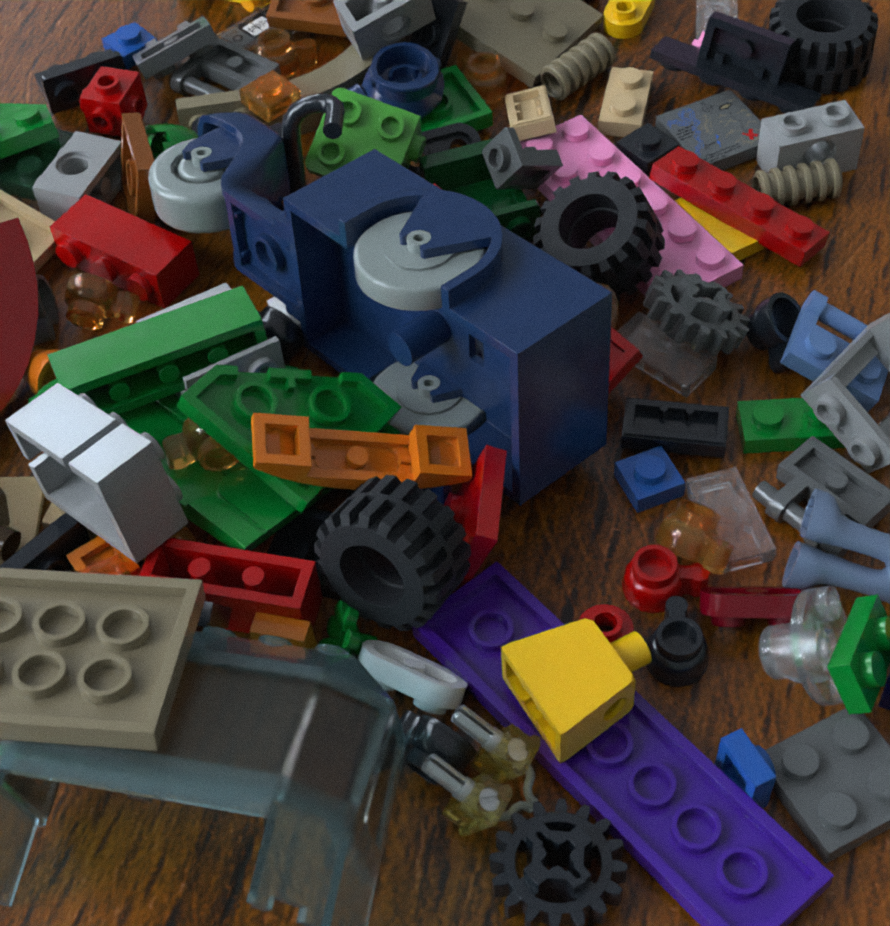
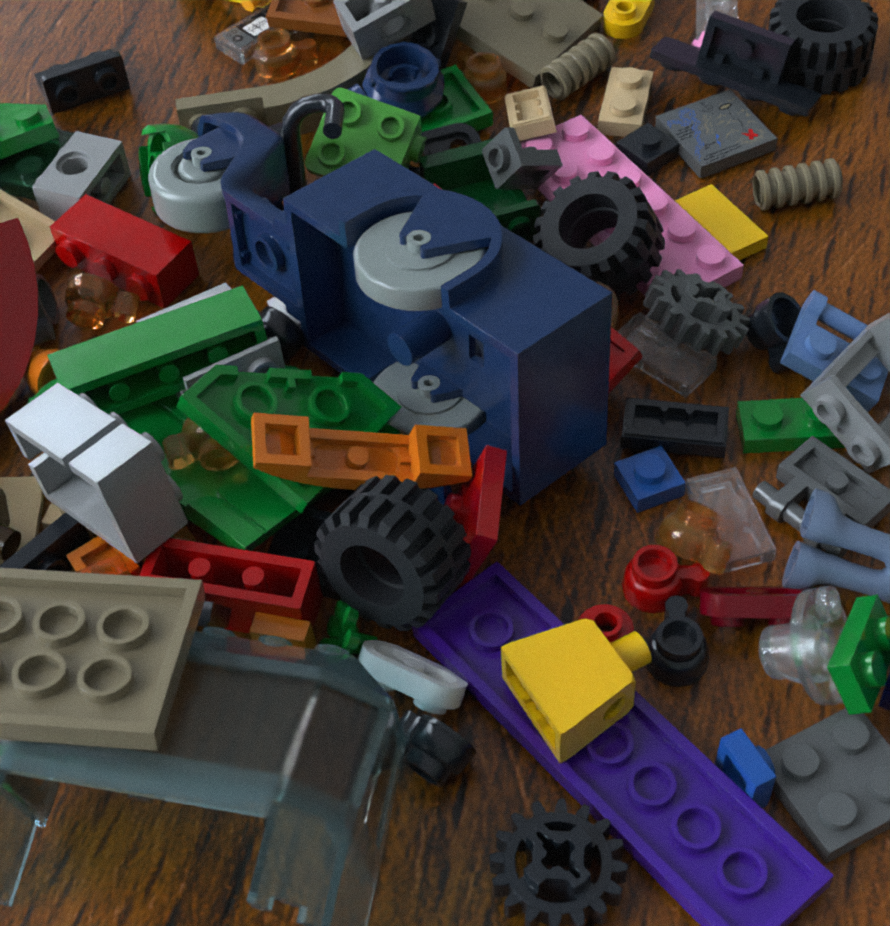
red brick [80,66,148,137] -> none
blue plate [102,22,158,70] -> none
dark orange plate [121,113,162,225] -> none
dark grey plate [132,16,218,80] -> none
dark grey plate [170,37,282,96] -> none
clear orange plate [239,70,301,123] -> none
piece [421,705,541,837] -> none
red plate [649,146,830,267] -> none
light grey brick [756,100,865,173] -> none

